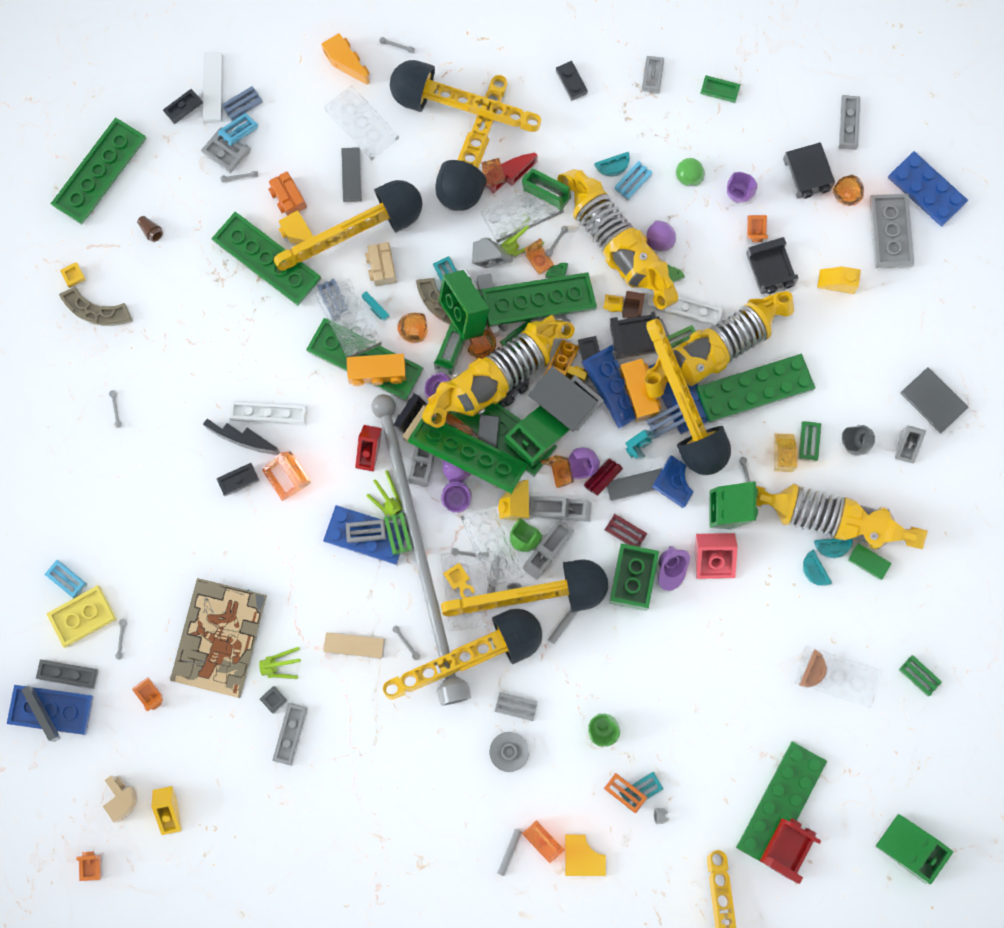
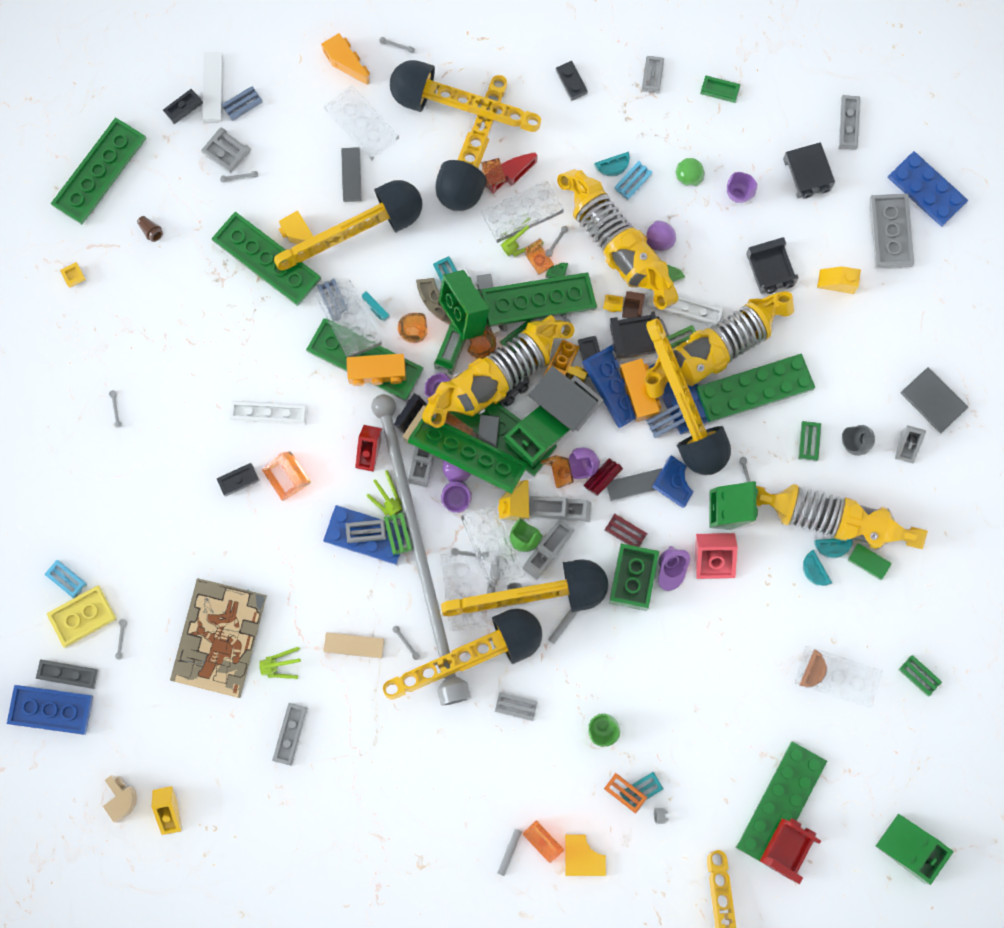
dark grey tile [22,686,61,742] -> none
dark tan tile [59,286,133,326] -> none
orange bracket [76,851,101,881] -> none
orange bracket [132,677,163,712] -> none
black slope [203,418,280,455] -> none
medium azure tile [218,113,258,146] -> none
dark grey tile [260,686,288,714] -> none
orange brick [268,171,307,216] -> none
tan brick [365,242,397,286] -> none
yellow plate [443,563,475,599] -> none
light grey slope [472,237,513,268] -> none
light grey dish [489,732,529,772] -> none
green window [522,168,571,211] -> none
teal bracket [625,430,655,459] -> none
orange bracket [747,214,768,242] -> none
clear yellow slope [774,433,797,472] -> none
clear orange hair [833,174,864,206] -> none

